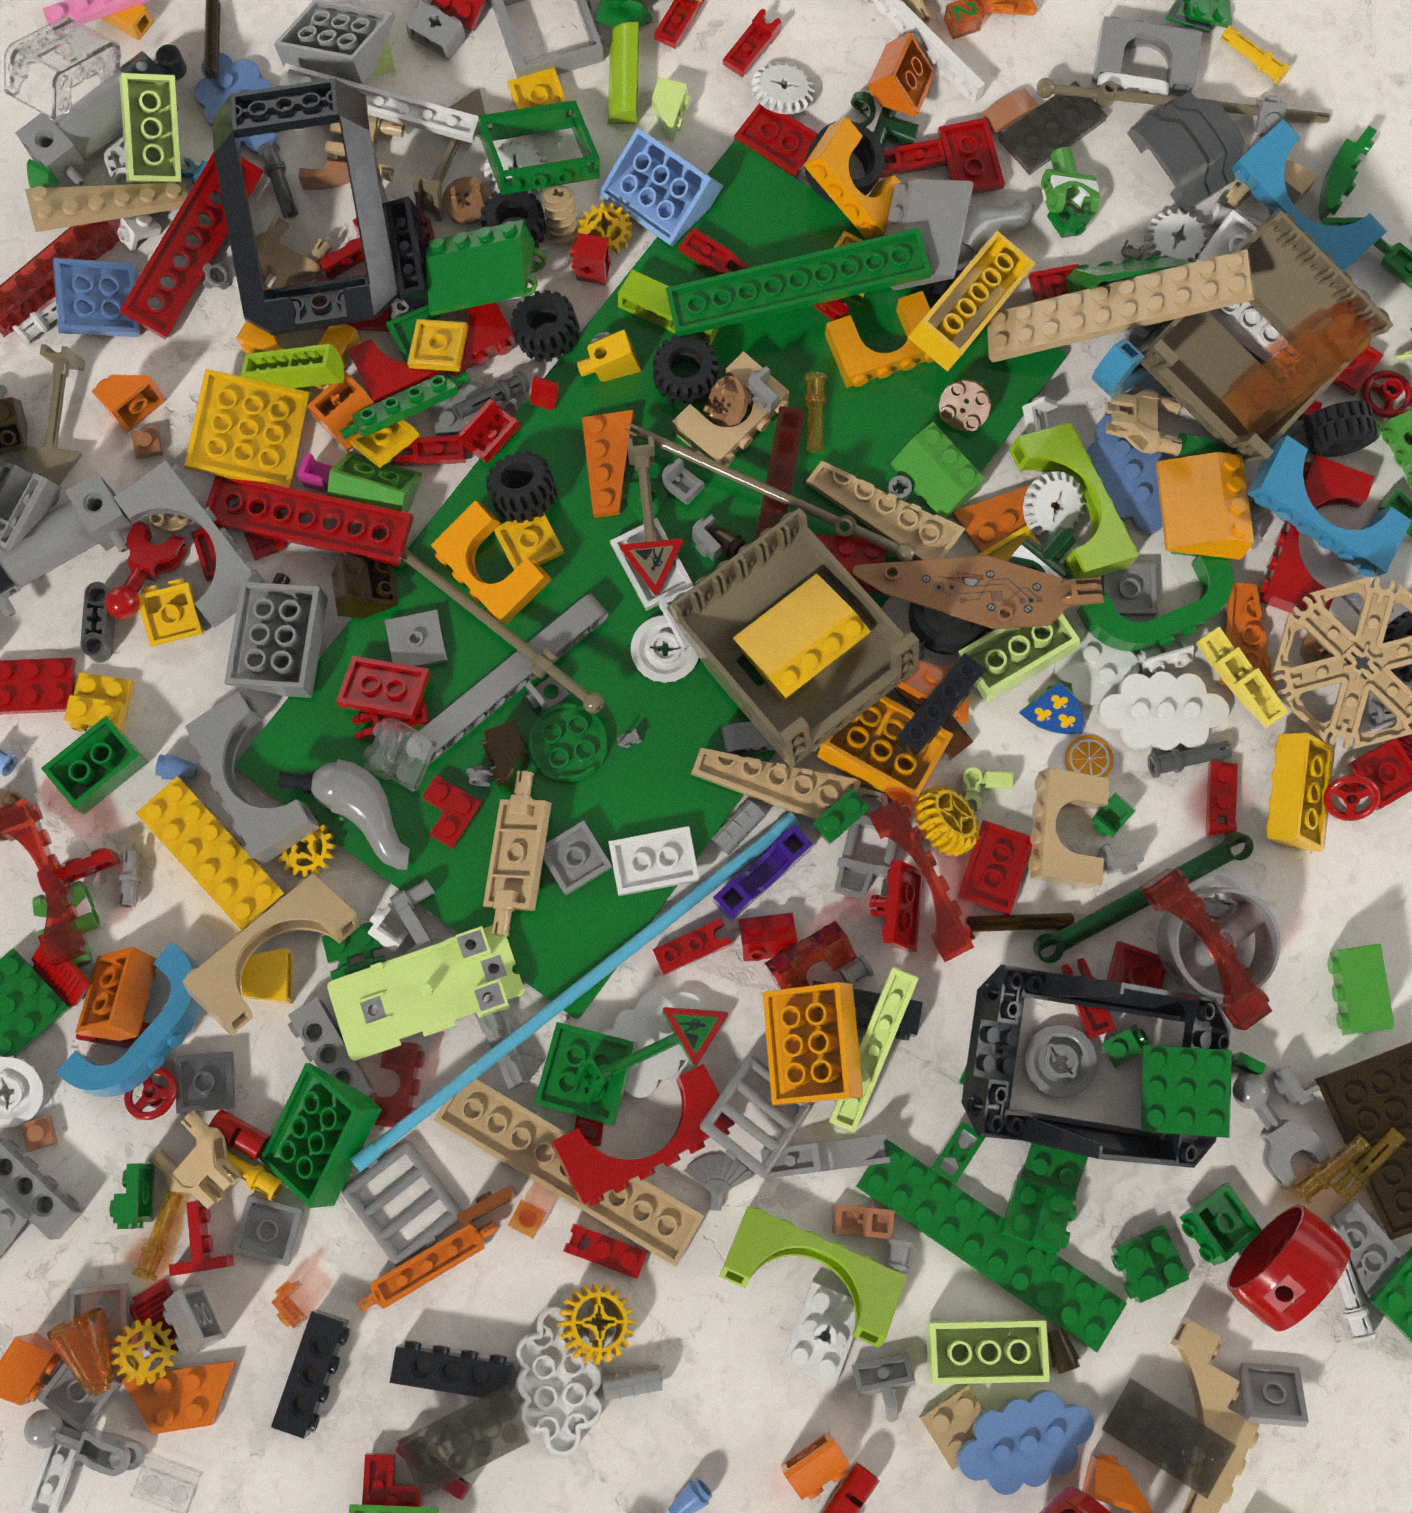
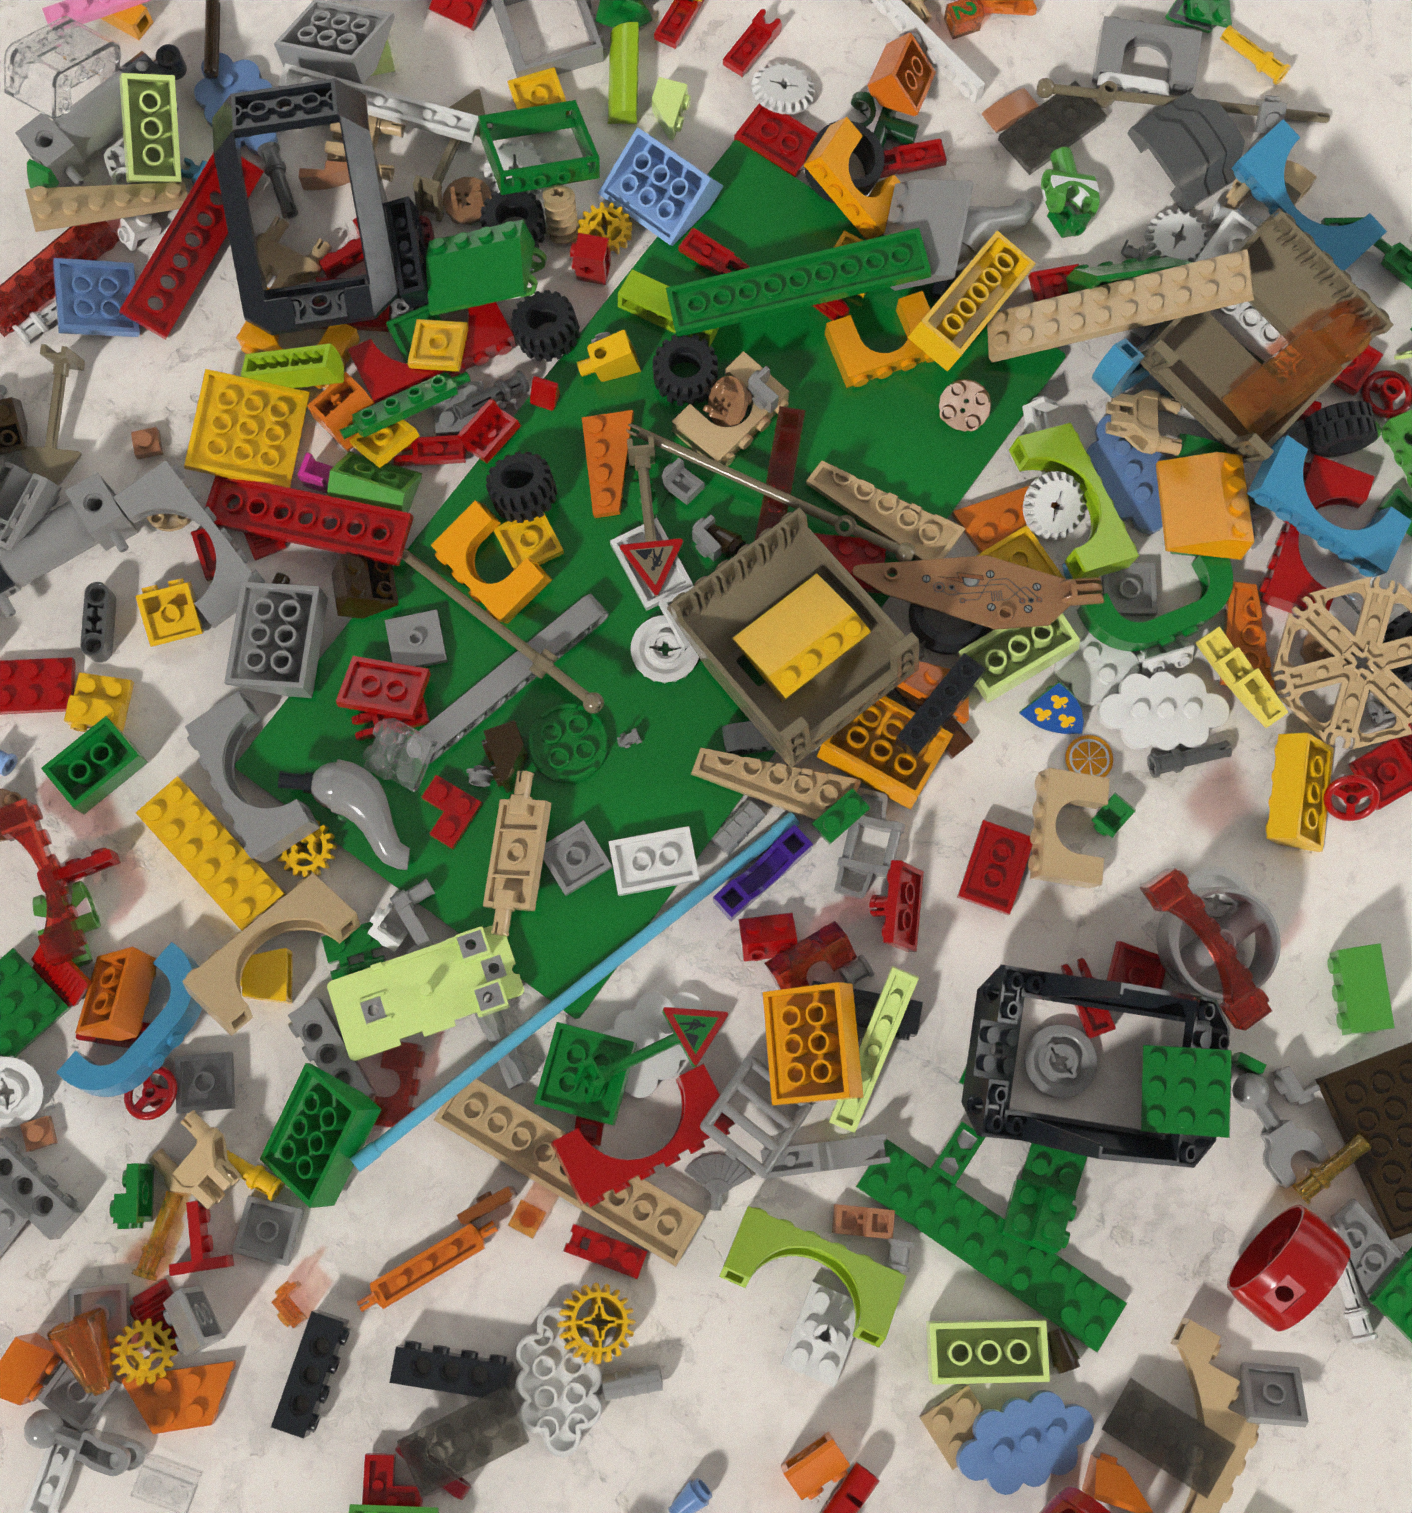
orange slope [92,374,166,433] -> none
red piece [105,521,188,620] -> none
light grey pin [118,851,142,908] -> none
medium blue cone [155,753,198,780] -> none
light grey plate [203,263,229,290] -> none
red pin [209,1109,270,1161] -> none
light grey bar [342,1140,463,1266] -> none
light grey brick [405,1,466,61] -> none
light grey bracket [525,676,569,712] -> none
red plate [652,919,733,975] -> none
clear yellow pin [804,372,827,453] -> none
light grey plate [852,1353,915,1422] -> none
clear red arch [867,799,976,962] -> none
light grey bush [887,475,912,501] -> none
bright green slope [890,422,985,518] -> none
yellow gear [913,785,981,856] -> none
red plate [938,118,1005,195] -> none
yellowish green bar [961,767,1014,811] -> none
dark brown axle [965,913,1075,932] -> none
dark green connector [1008,527,1076,579] -> none
dark green piece [1033,831,1254,963] -> none
light grey bracket [1097,844,1144,875] -> none
green bracket [1101,1024,1149,1068] -> none
green plate [1111,1225,1189,1303] -> none
green plate [1180,1182,1262,1266] -> none
red plate [1205,761,1238,836] -> none
green slope [1319,126,1377,220] -> none
clear yellow pin [1330,1127,1407,1204] -> none

